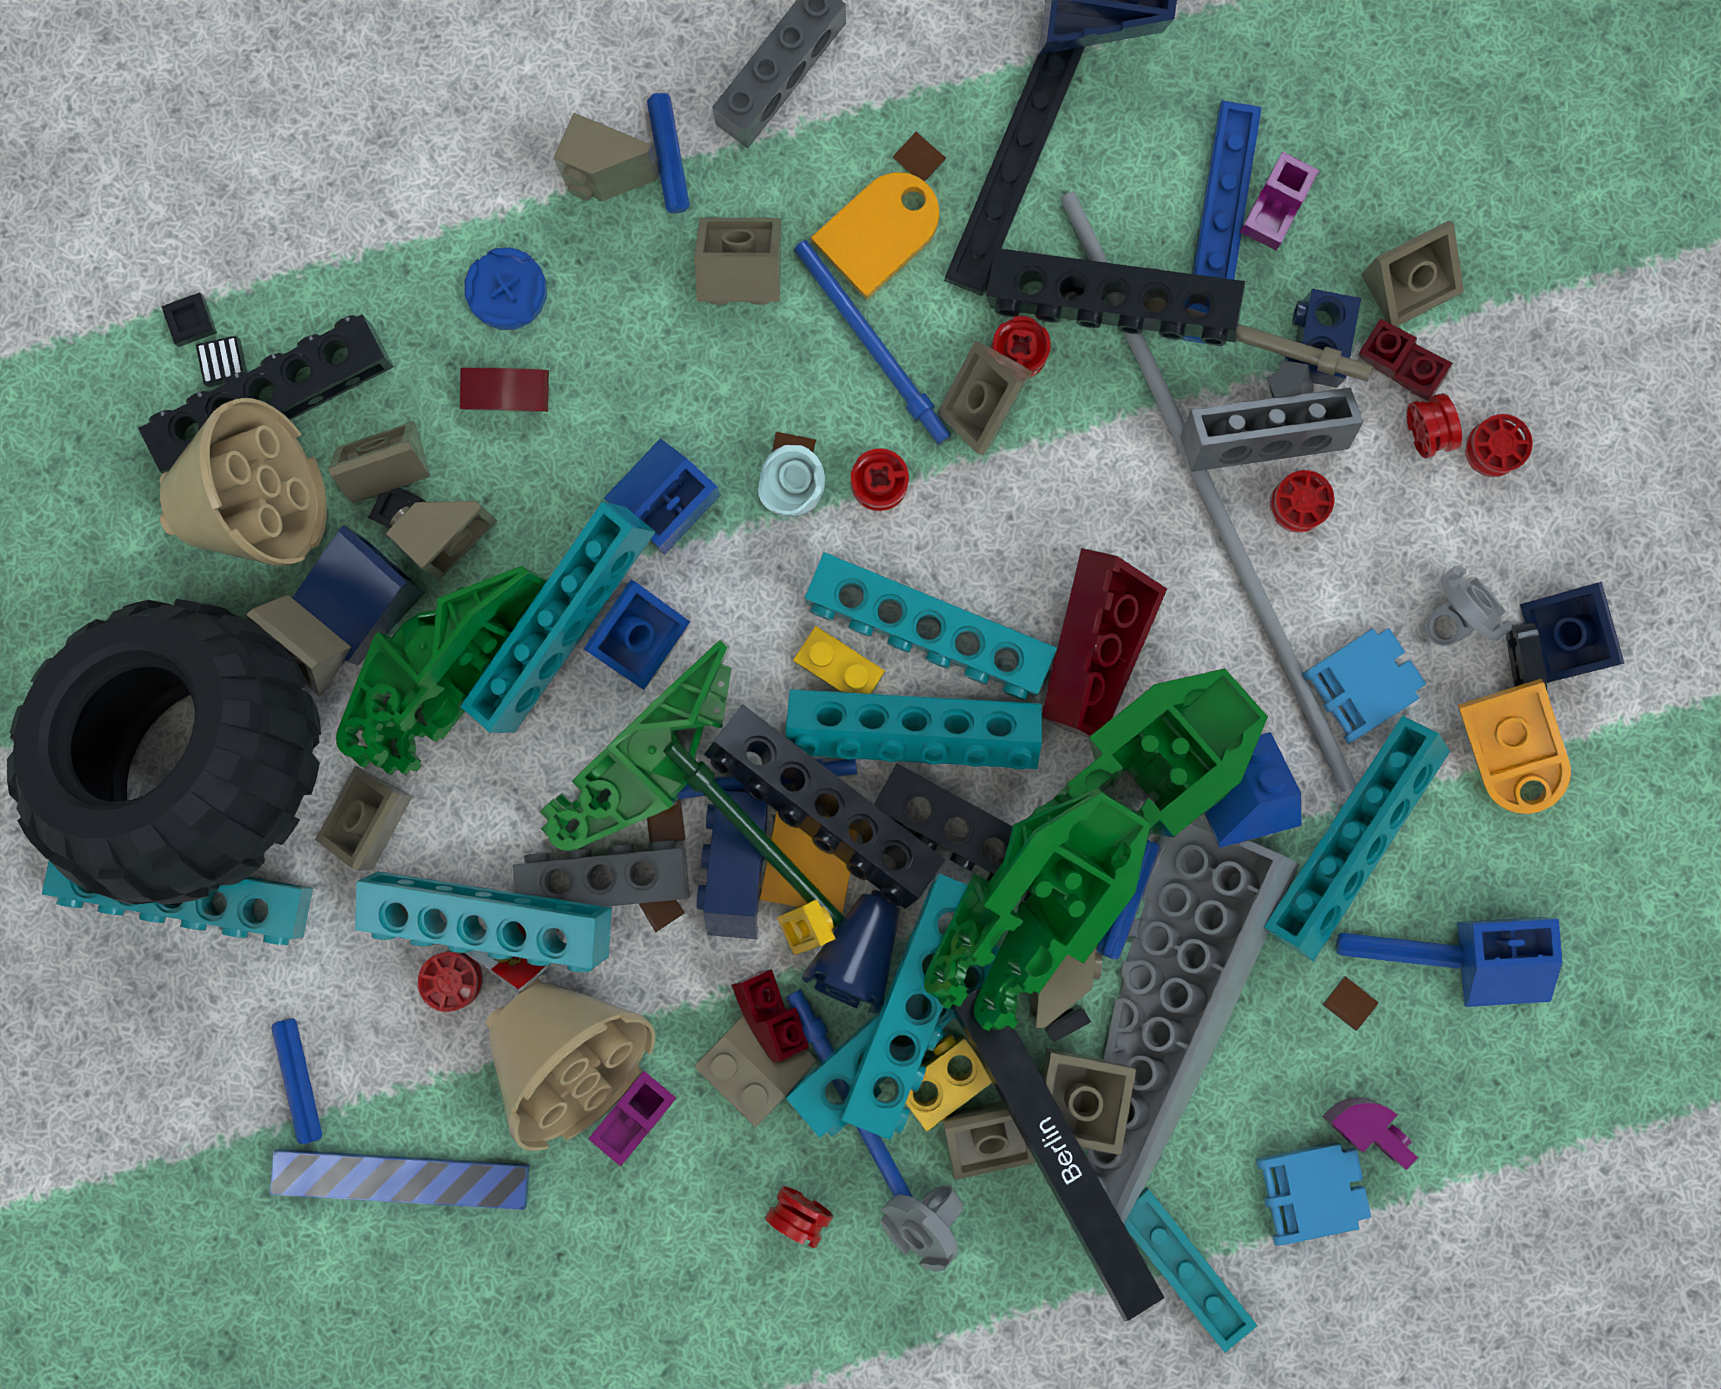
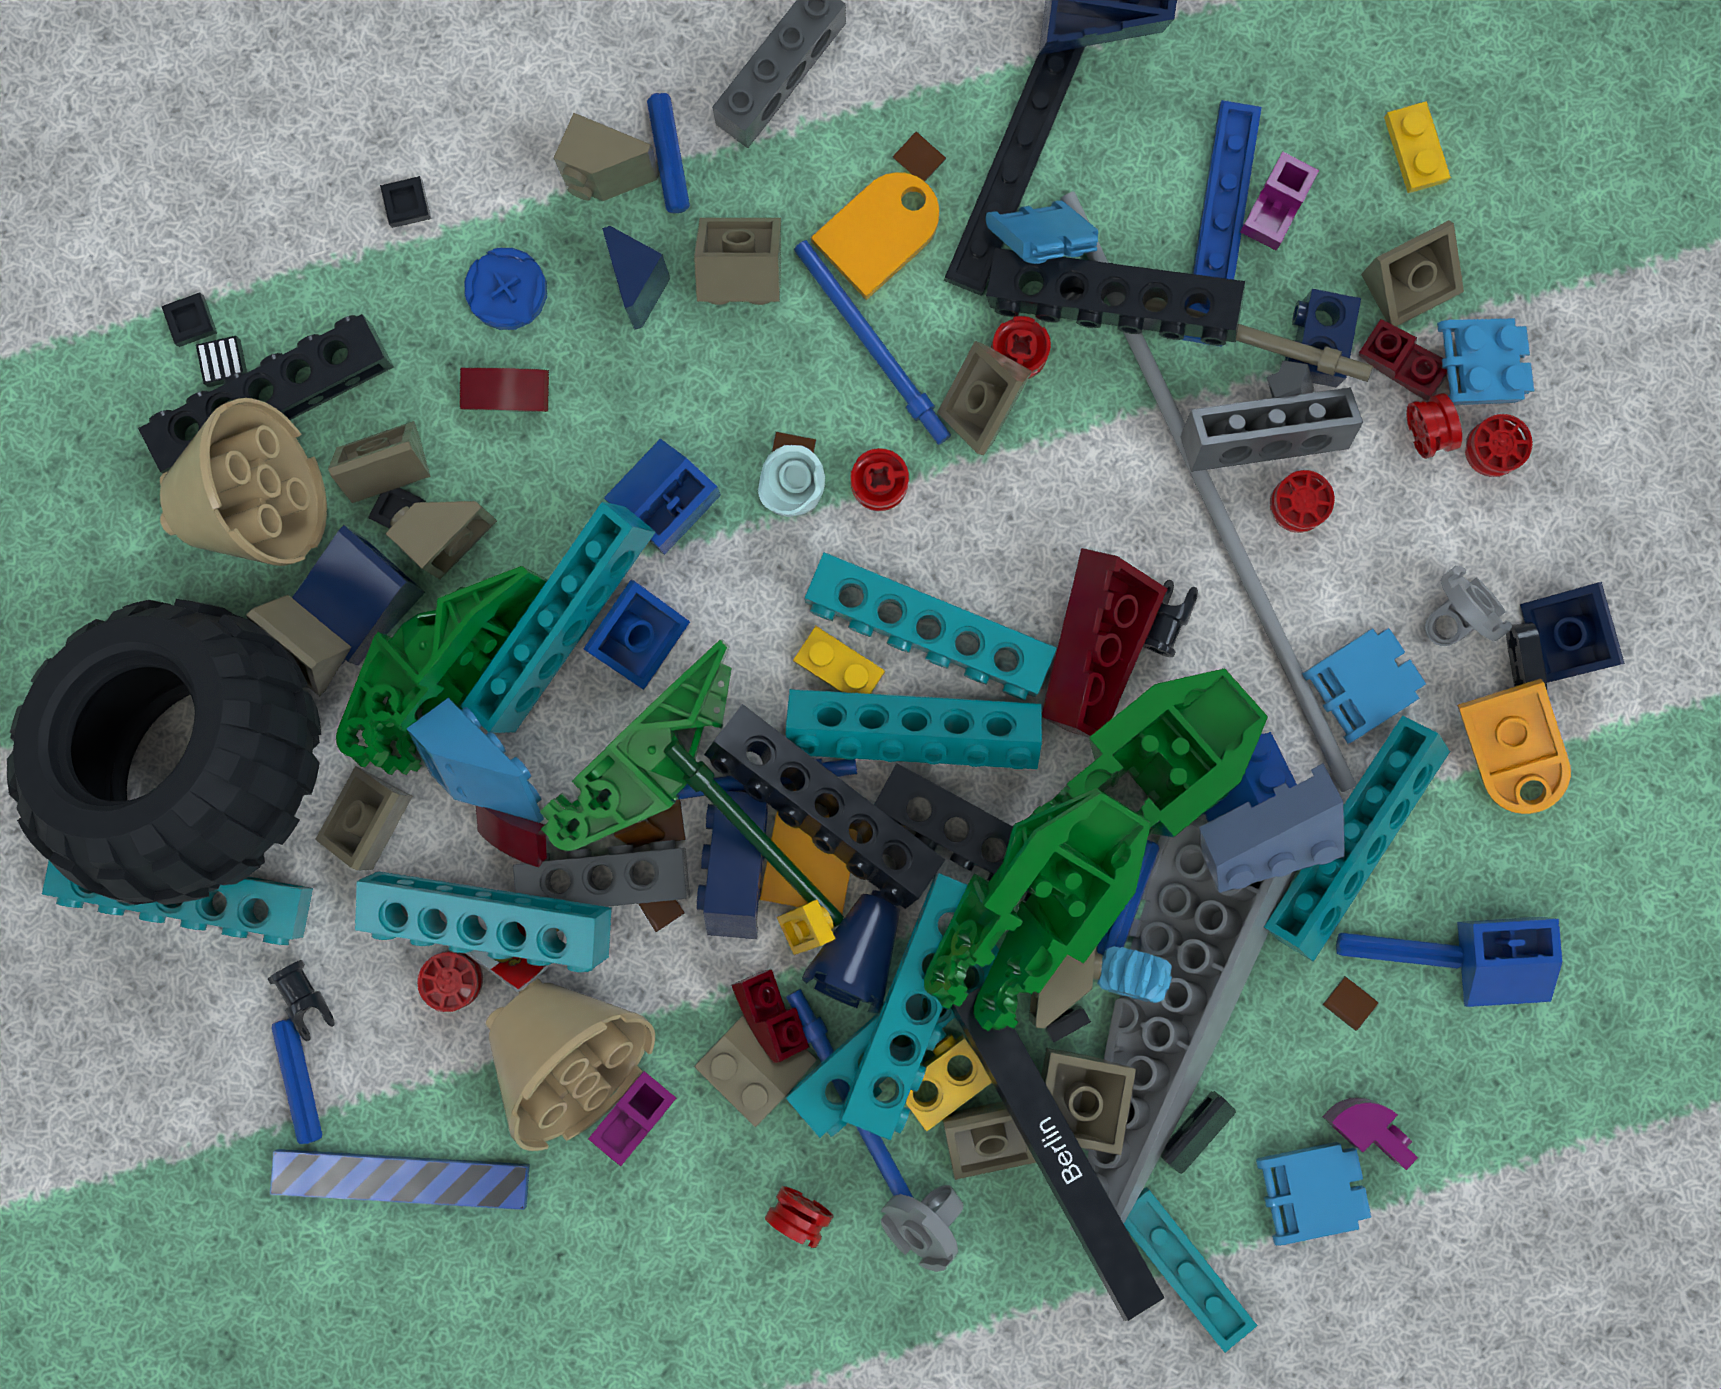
none -> black piece [267,960,335,1041]
none -> black tile [380,176,431,228]
none -> dark azure slope [406,698,544,823]
none -> dark red slope [476,806,547,868]
none -> dark blue slope [602,226,670,330]
none -> reddish brown piece [613,820,665,848]
none -> dark azure plate [986,200,1098,264]
none -> medium azure gear [1097,946,1172,1003]
none -> black piece [1143,580,1198,658]
none -> black slope [1161,1091,1236,1174]
none -> sand blue wedge [1199,763,1345,893]
none -> yellow plate [1384,101,1451,193]
none -> dark azure plate [1437,318,1535,405]

